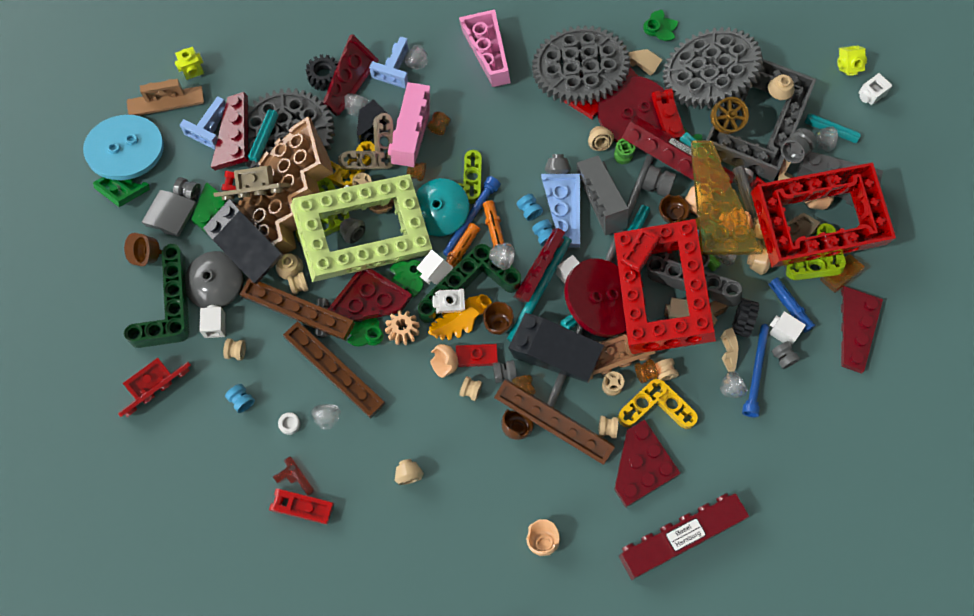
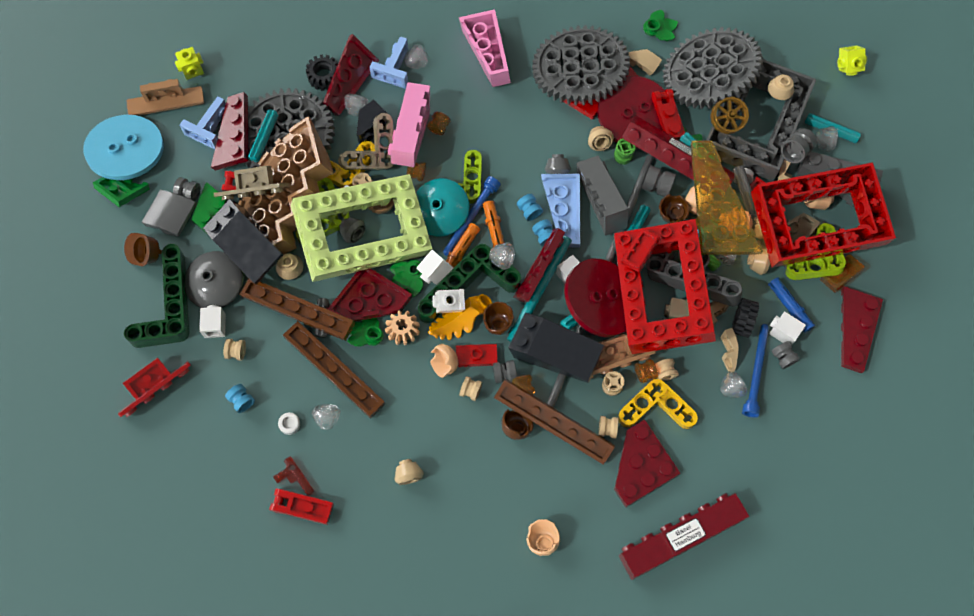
tan wheel [287,272,309,295] -> none
white brick [858,73,893,105] -> none

